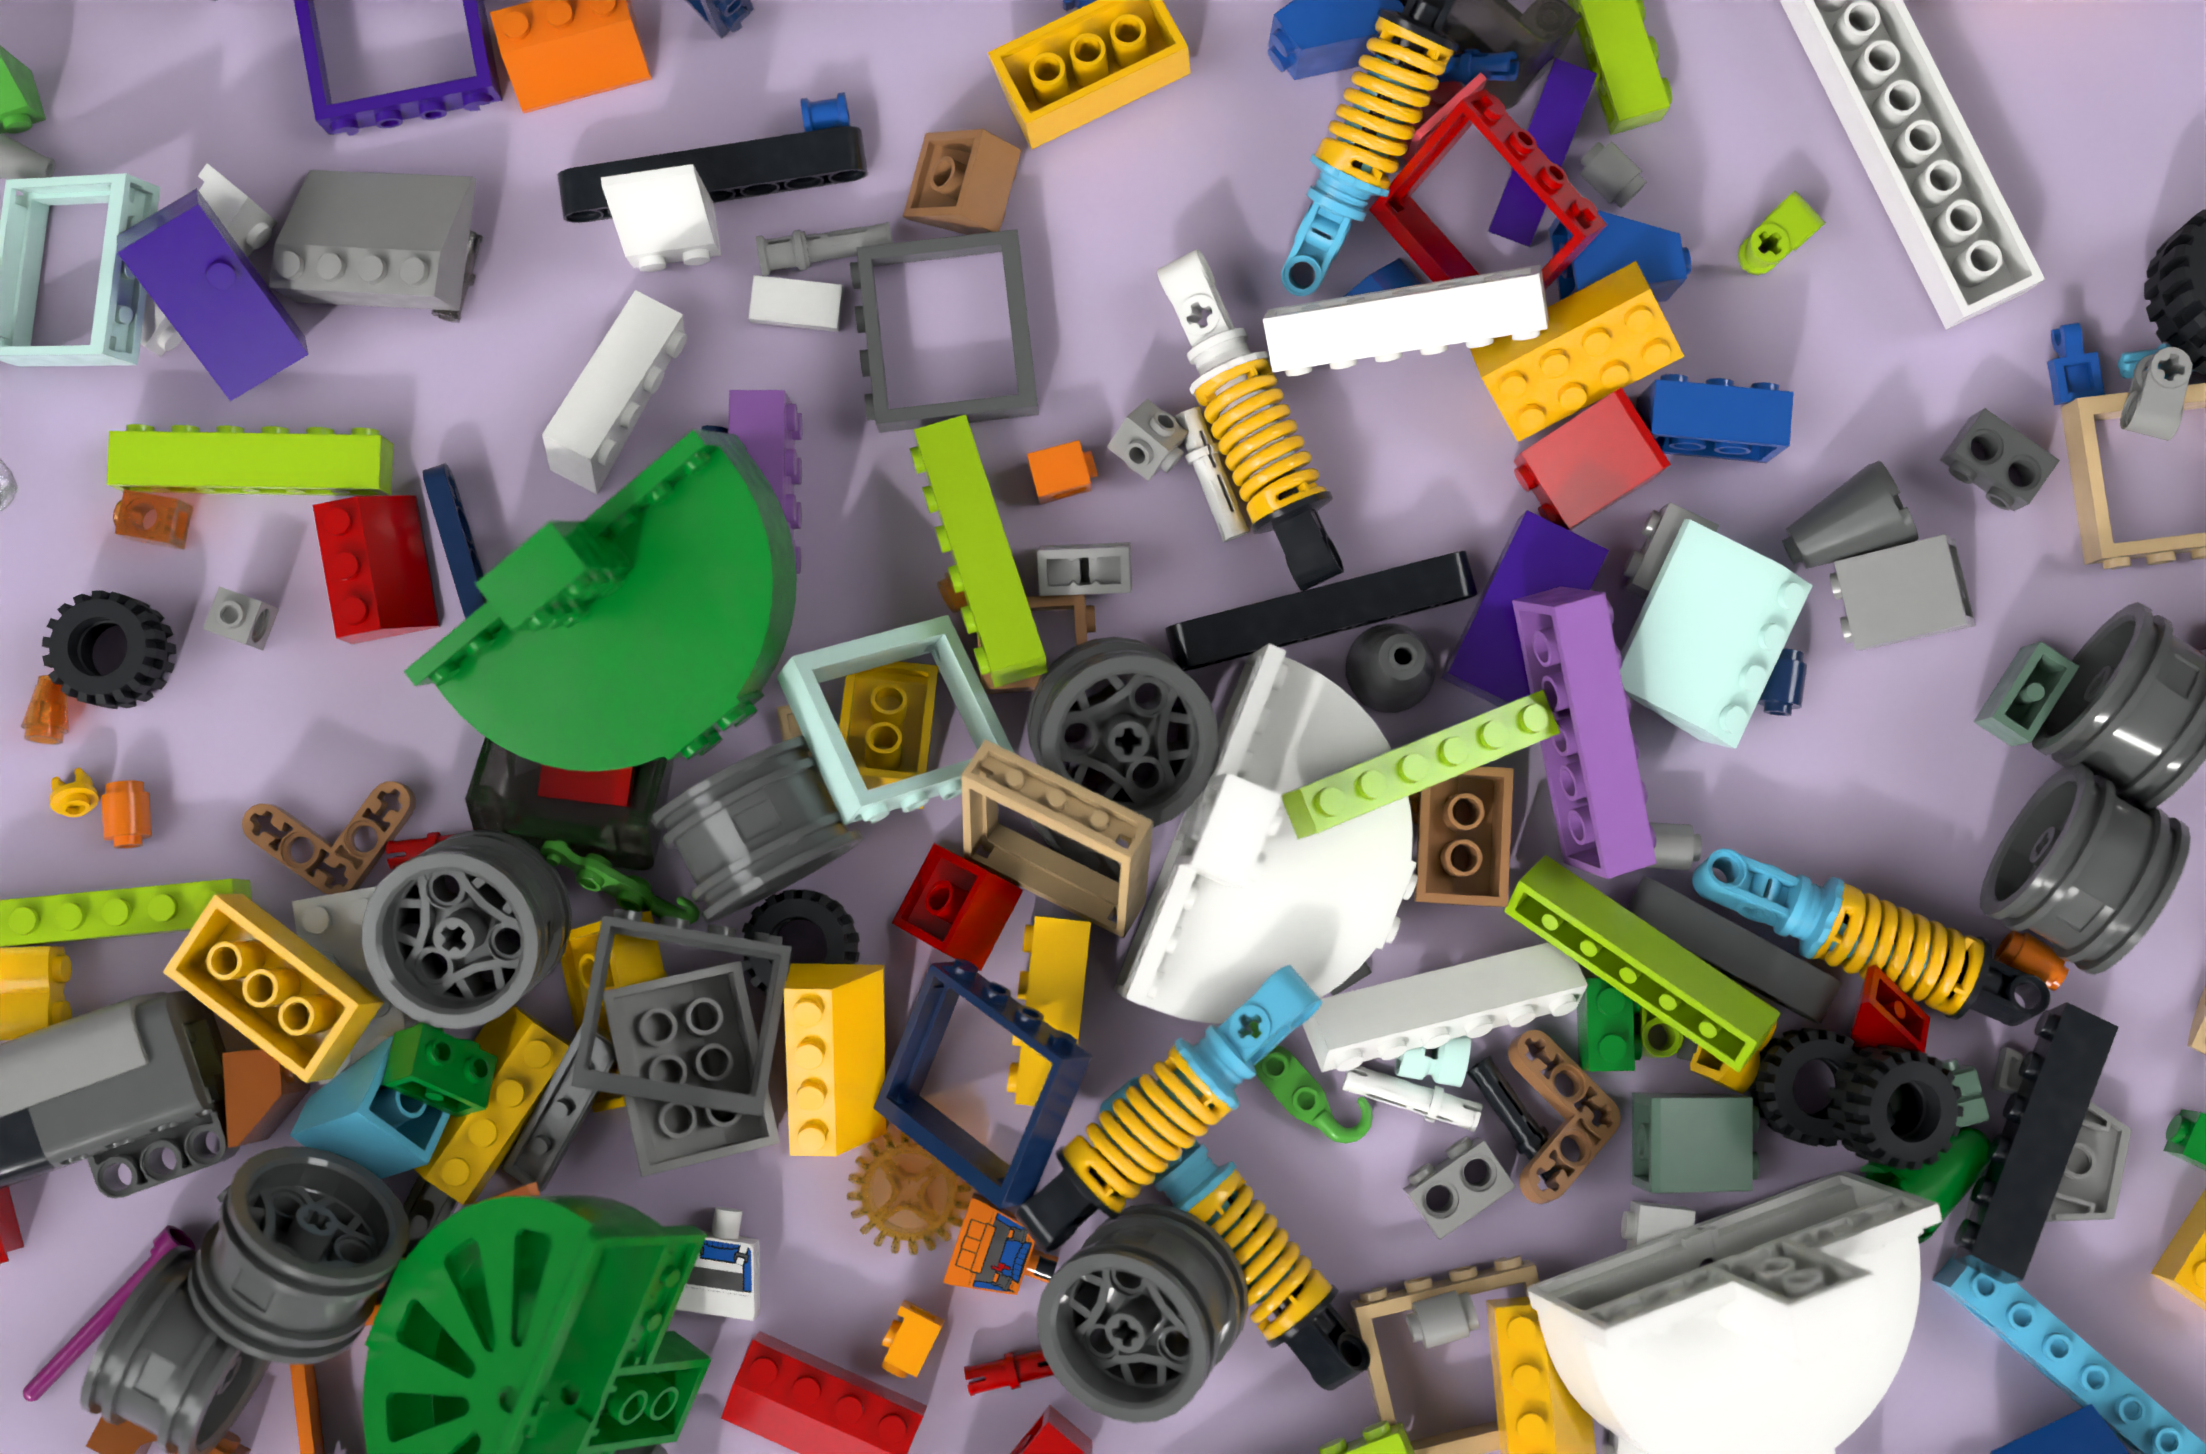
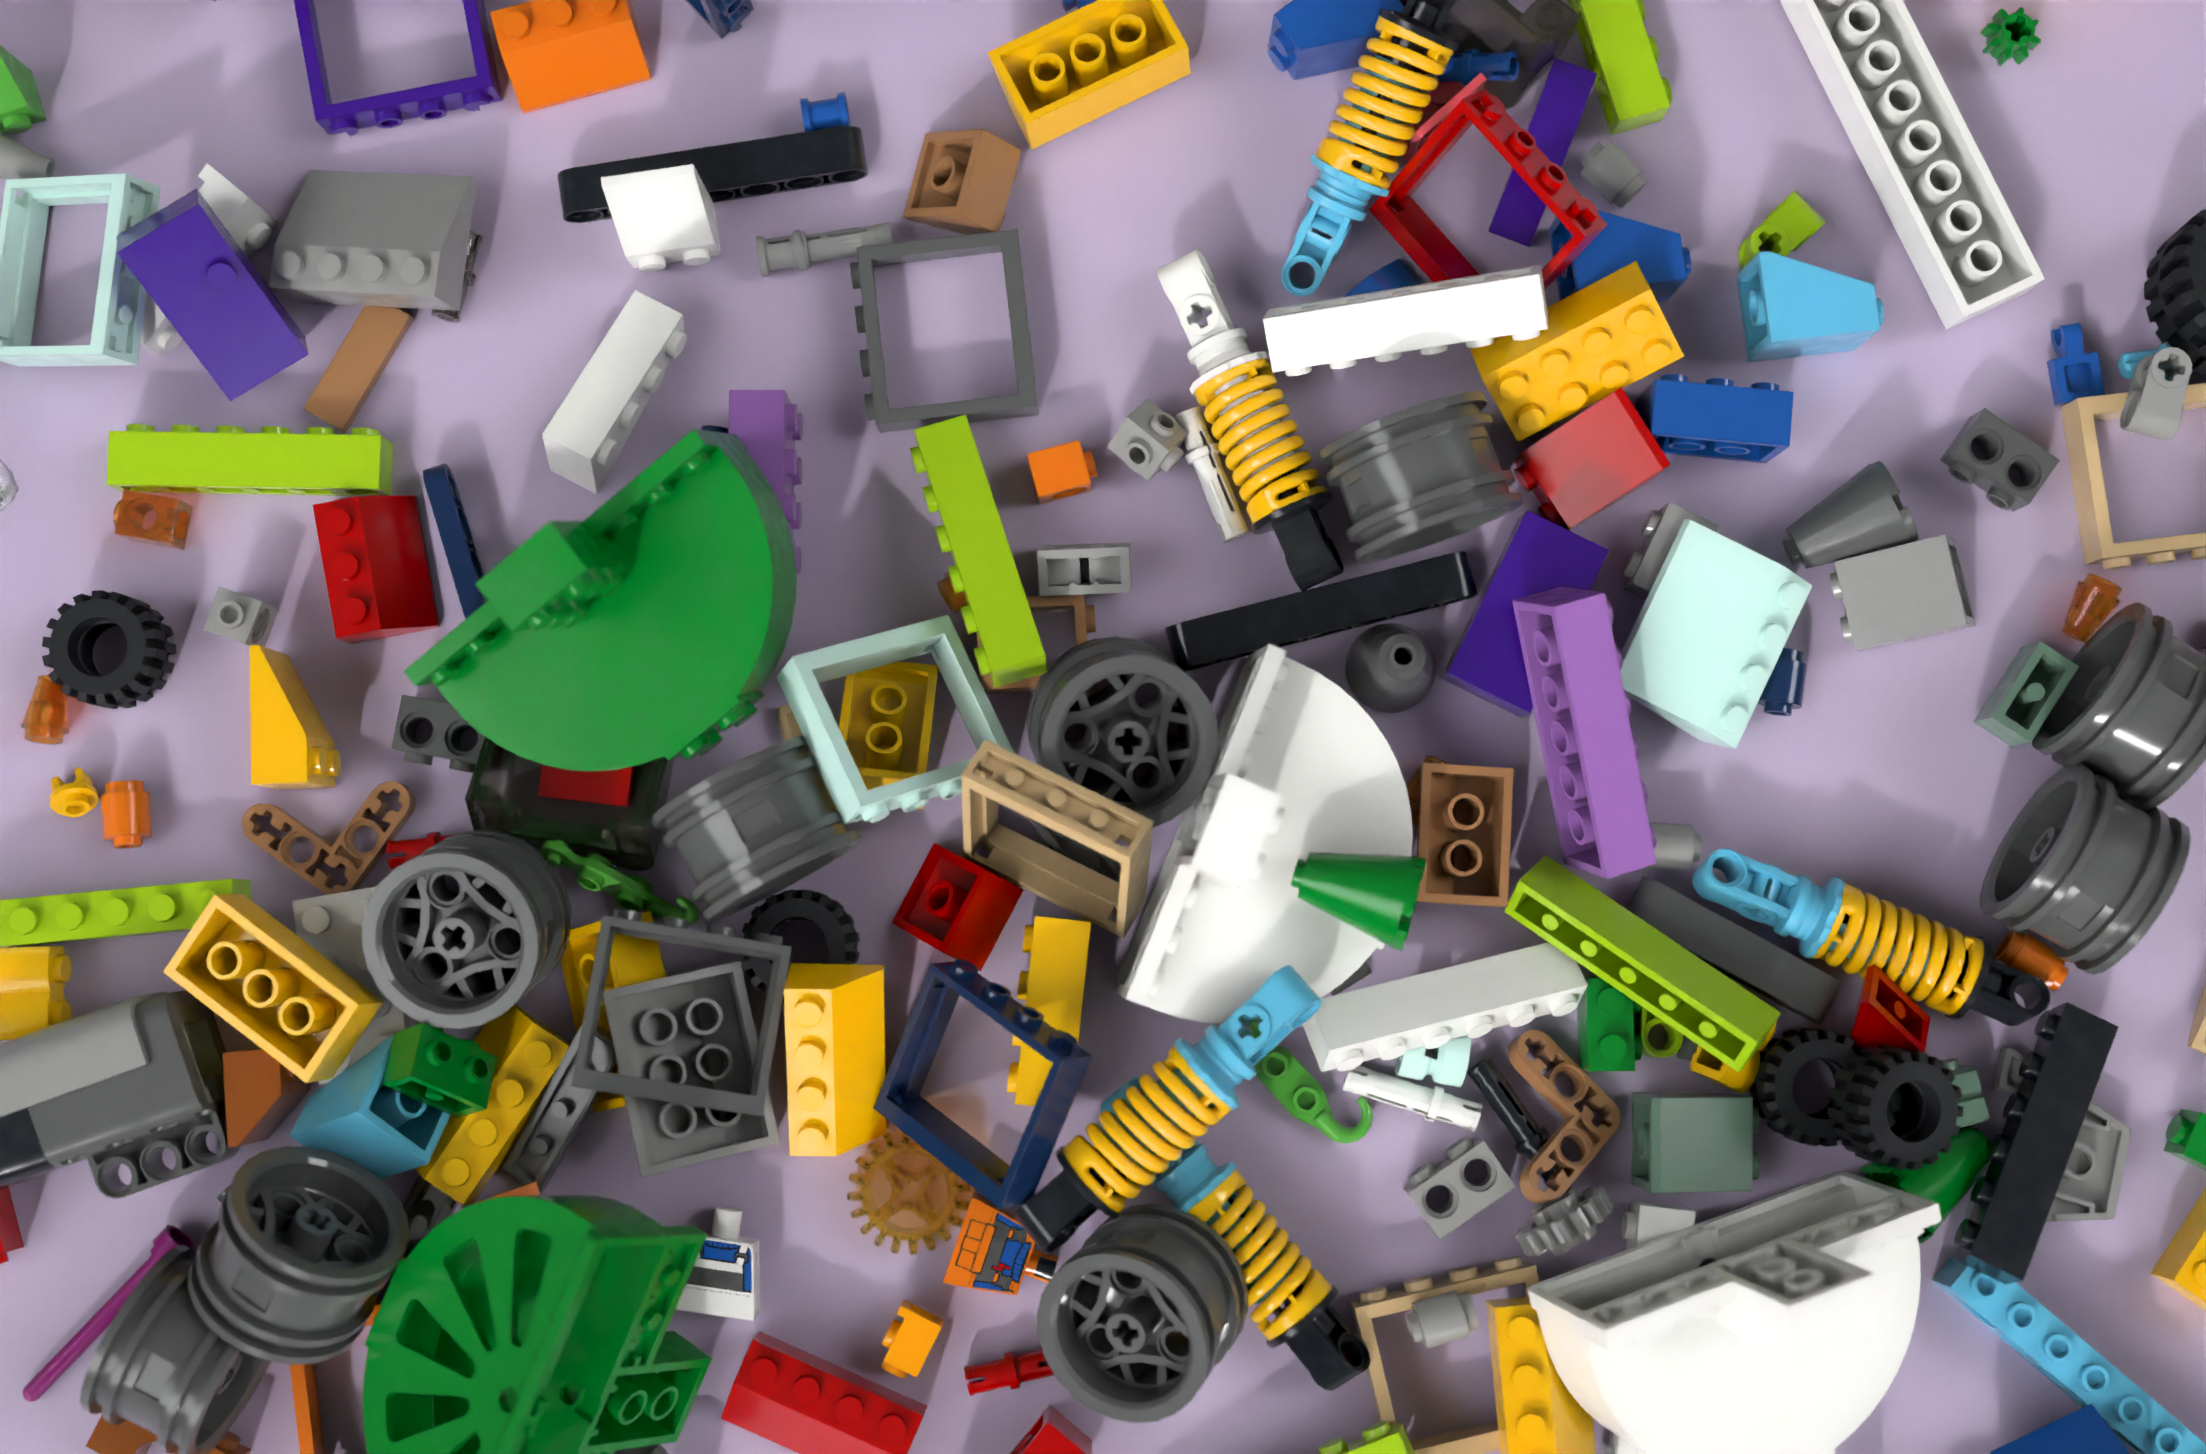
white tile [748,275,844,332] -> none
lime brick [1281,690,1561,839] -> none
none -> yellow slope [250,645,341,790]
none -> medium nougat tile [303,305,414,433]
none -> dark grey brick [391,695,496,773]
none -> green cone [1291,852,1427,951]
none -> dark grey wheel [1318,391,1523,564]
none -> light grey gear [1515,1186,1614,1257]
none -> medium azure slope [1736,251,1884,362]
none -> green gear [1980,7,2041,66]
none -> clear orange cone [2061,573,2122,643]

